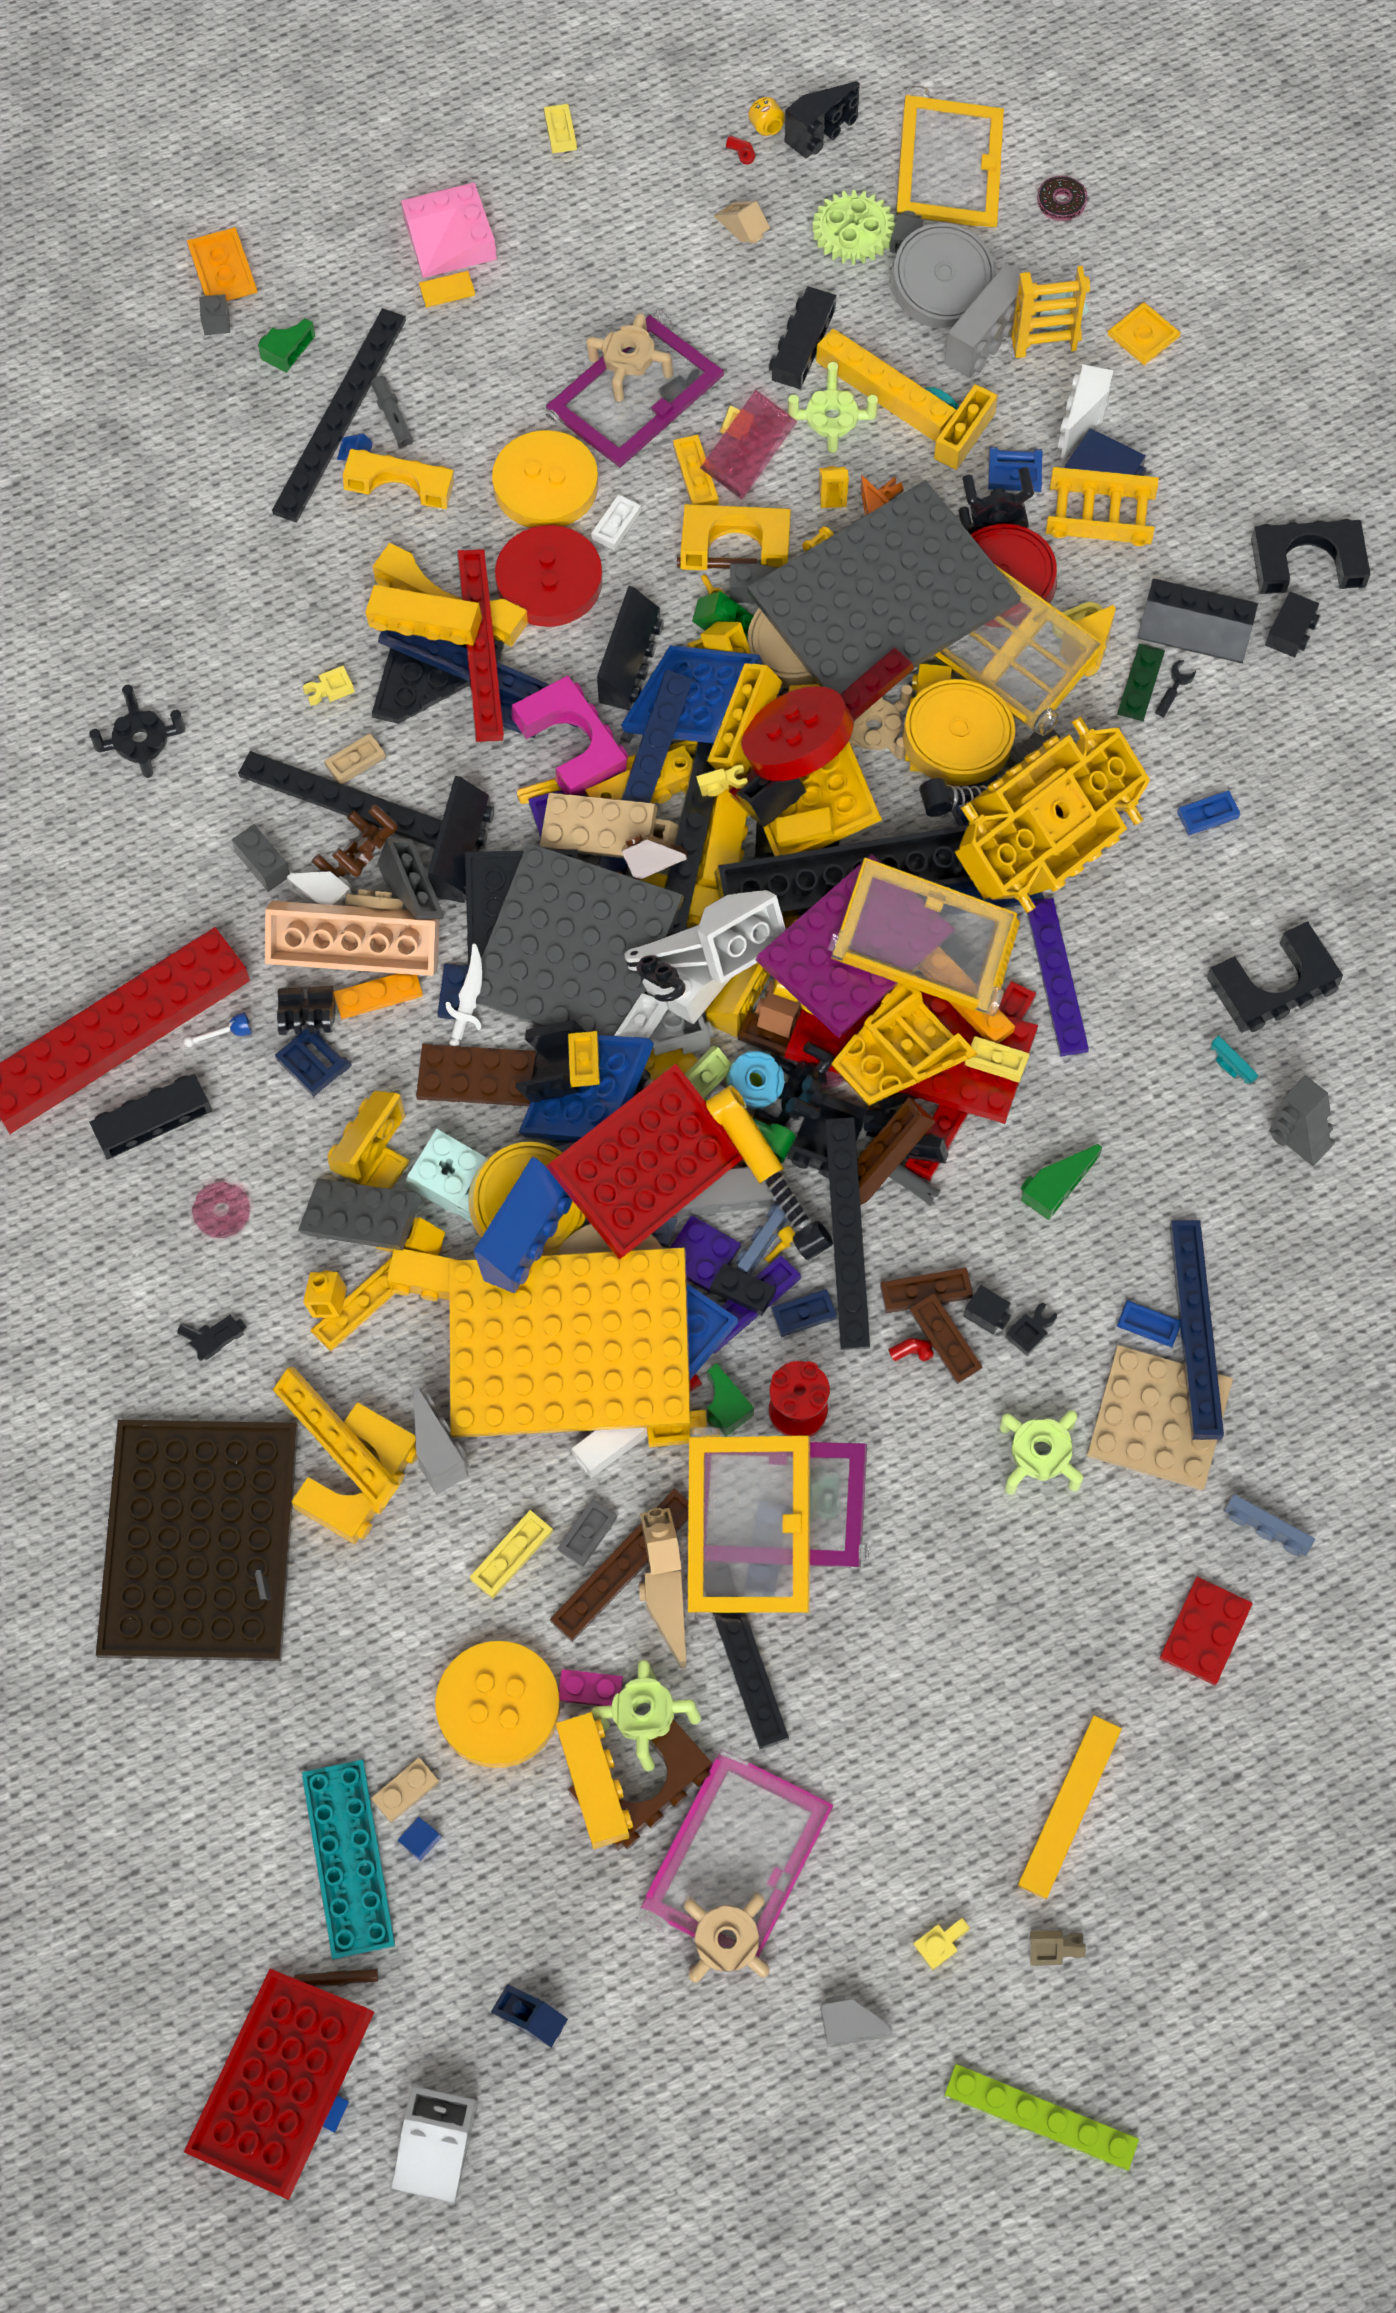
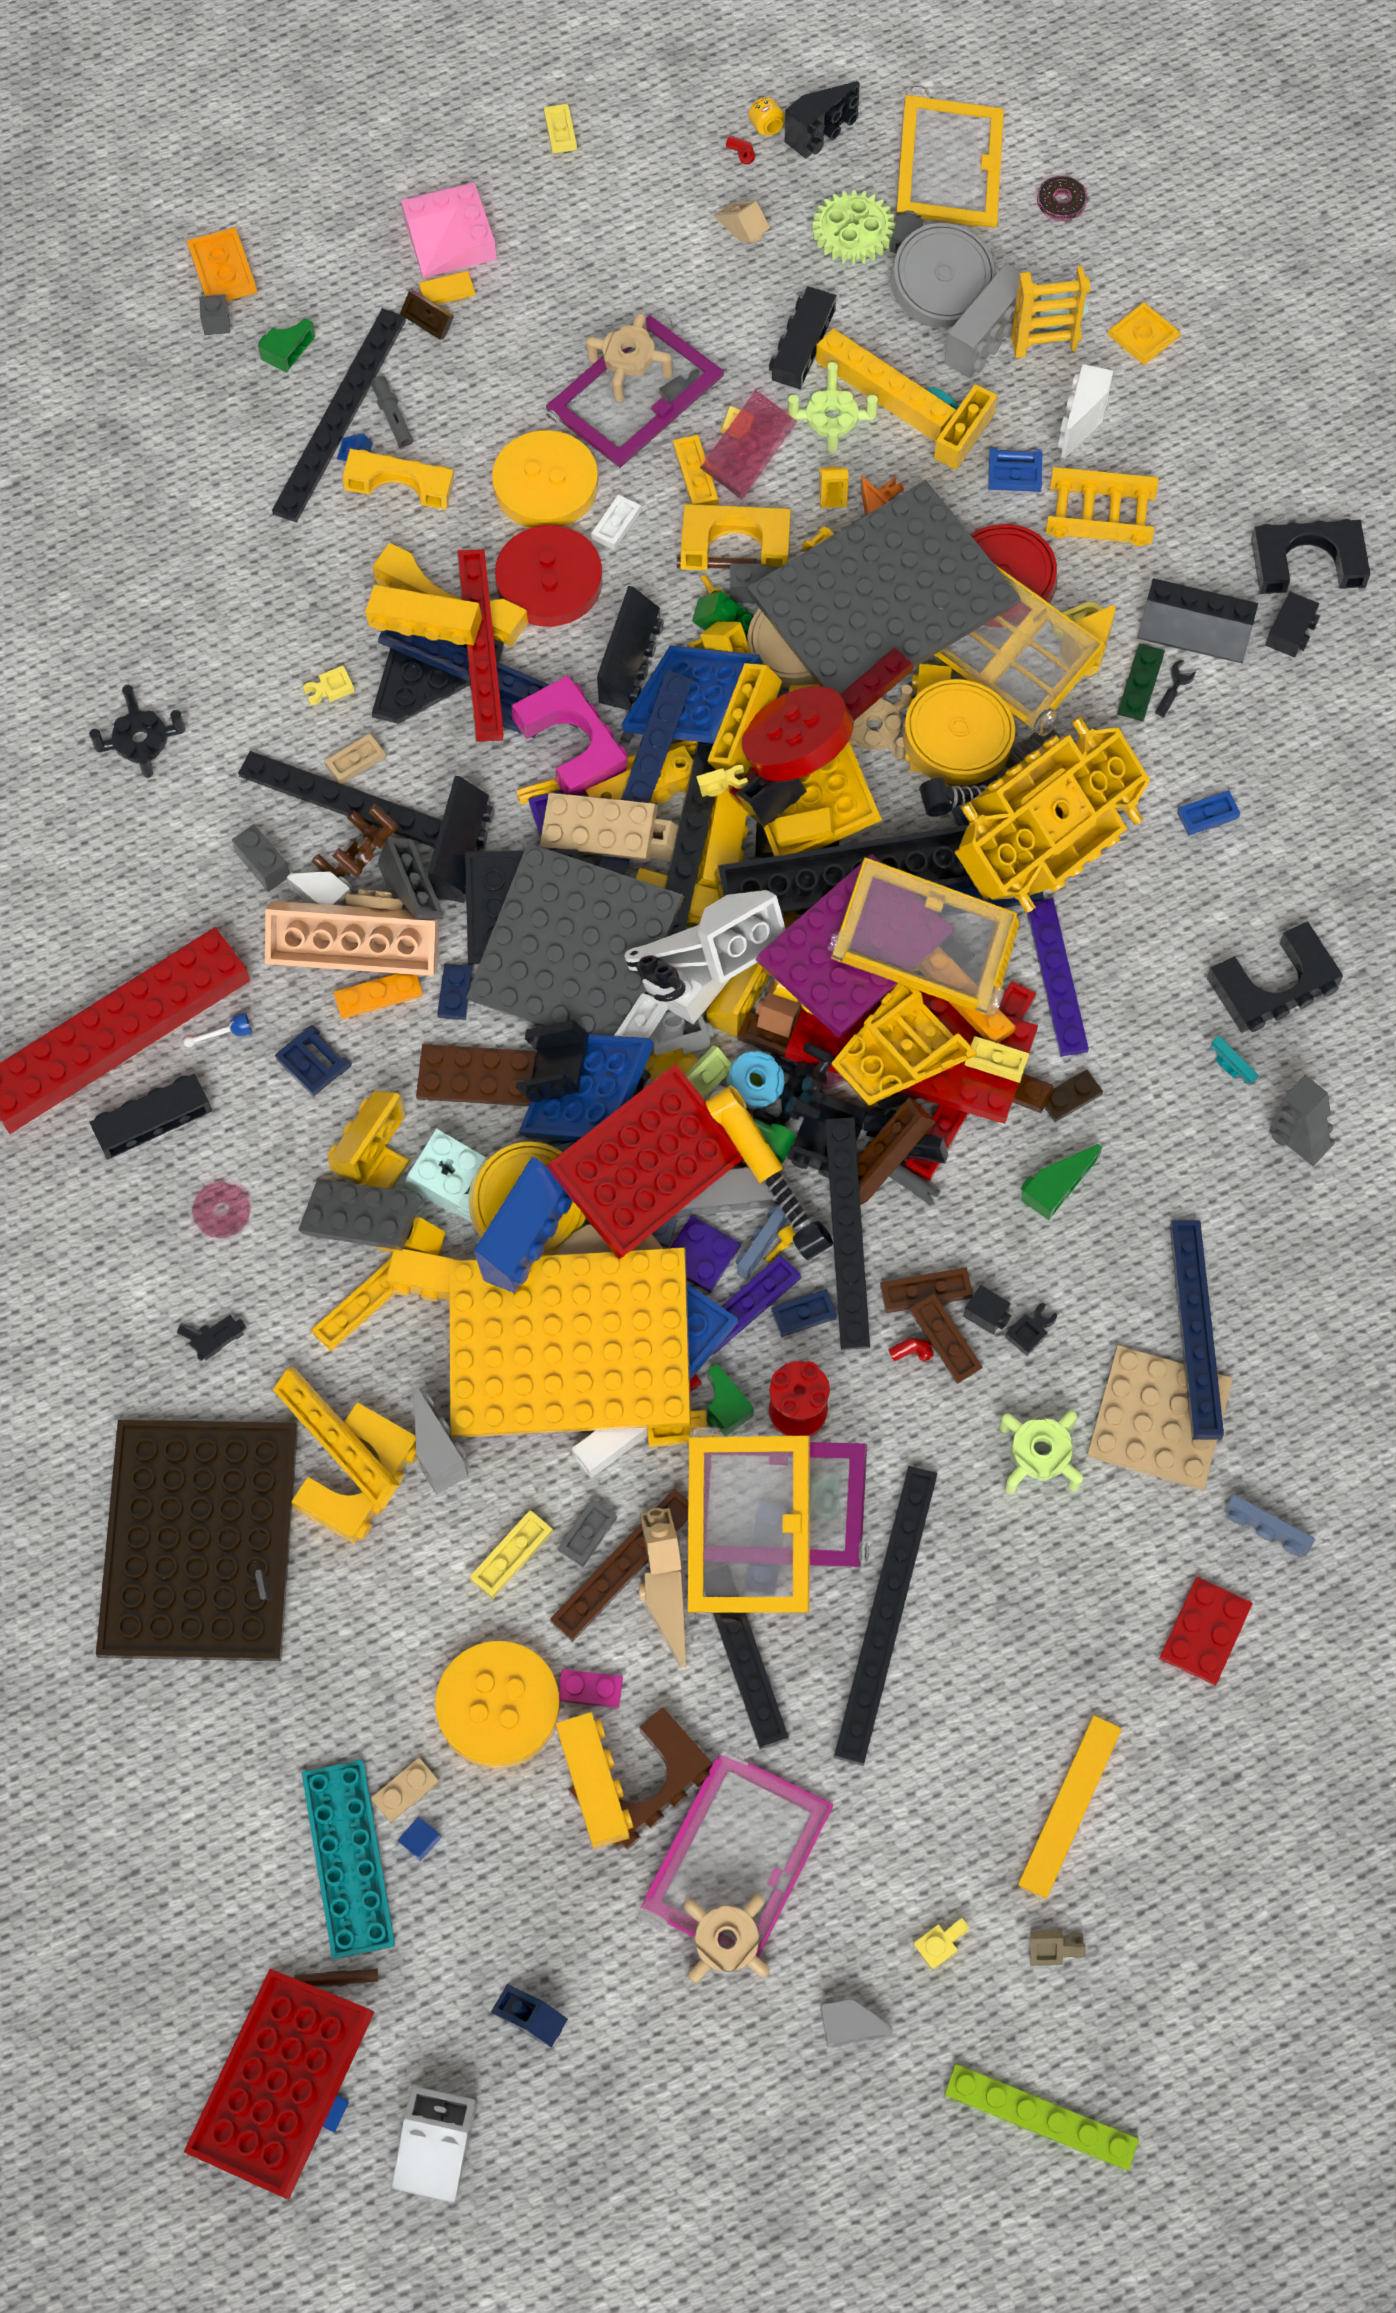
black legs [277,986,336,1035] -> none
yellow brick [303,1270,347,1318] -> none
white piece [446,944,482,1046] -> none
yellow plate [568,1031,600,1087] -> none
yellowish green plate [591,1660,701,1771] -> none
slope [622,834,688,880] -> none
black plate [710,1263,776,1316] -> none
black plate [958,467,1034,534] -> none
dark blue slope [1064,428,1147,476] -> none
blue tile [1117,1300,1180,1348] -> none
none -> dark brown plate [400,290,454,340]
none -> black plate [834,1466,938,1766]
none -> reddish brown plate [1013,1074,1054,1113]
none -> dark brown plate [1045,1069,1103,1122]

